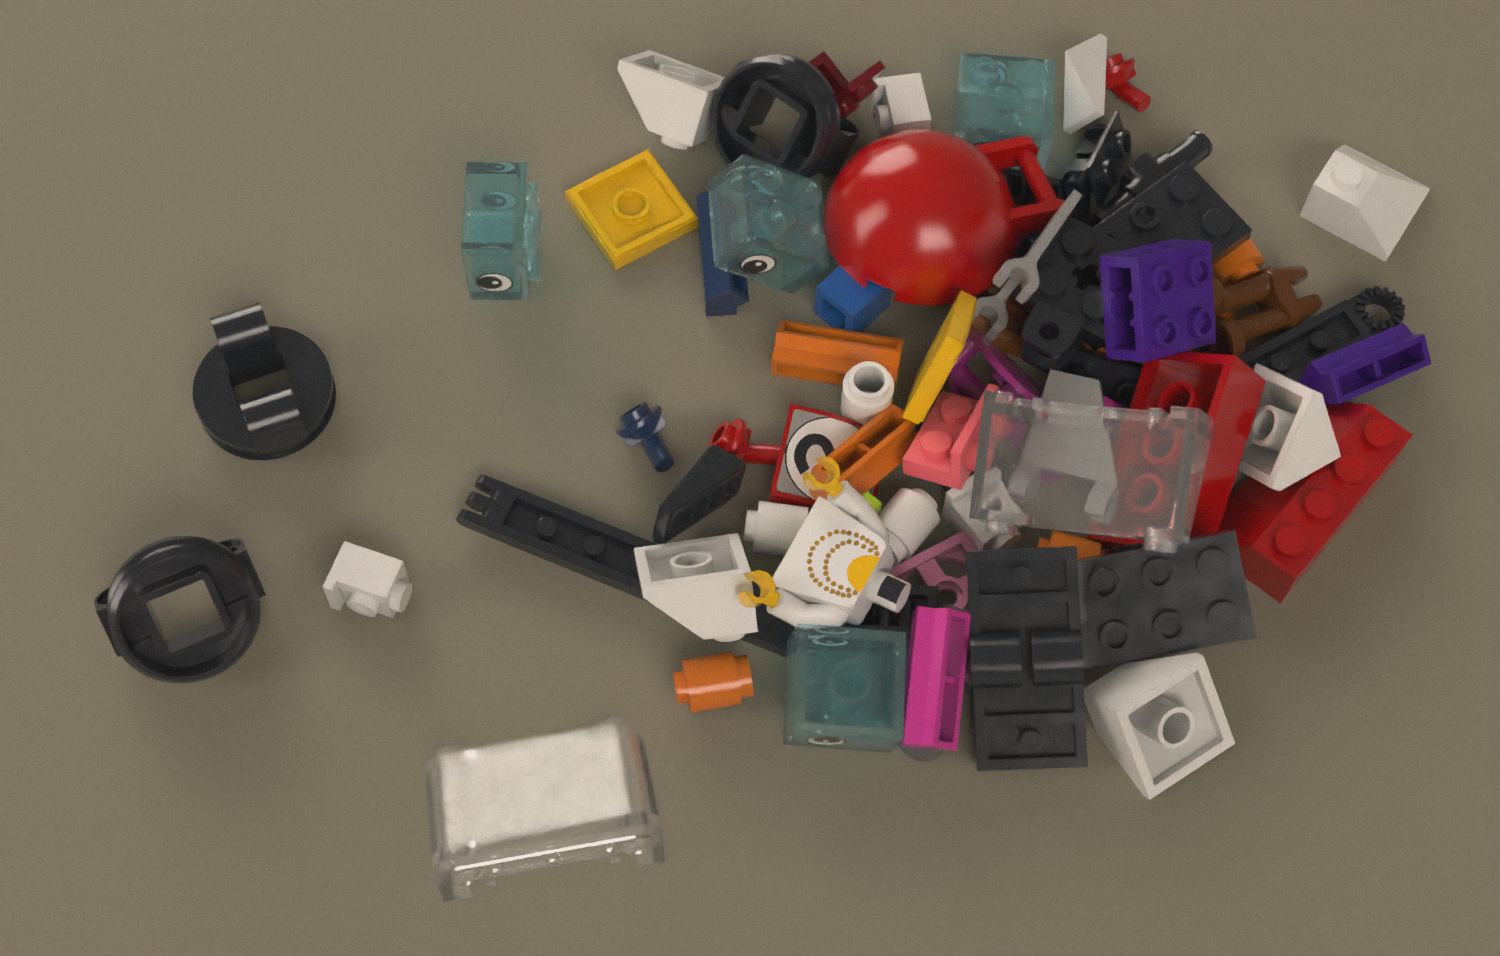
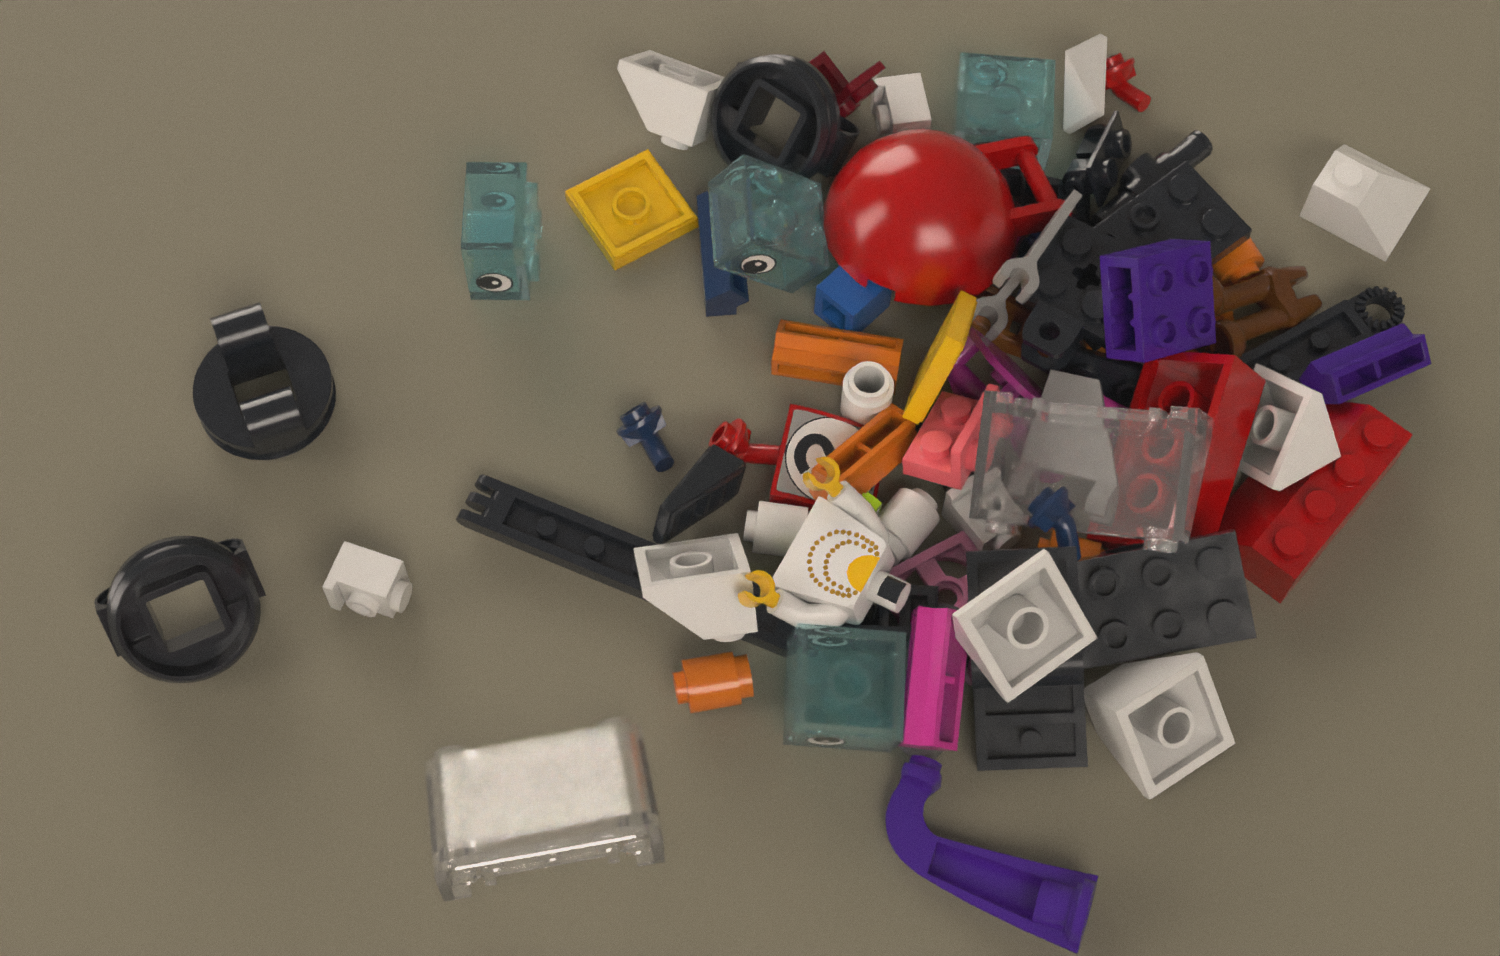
none -> dark purple animal [885,755,1098,955]
none -> white slope [952,549,1097,703]
none -> dark blue plate [1027,486,1082,561]

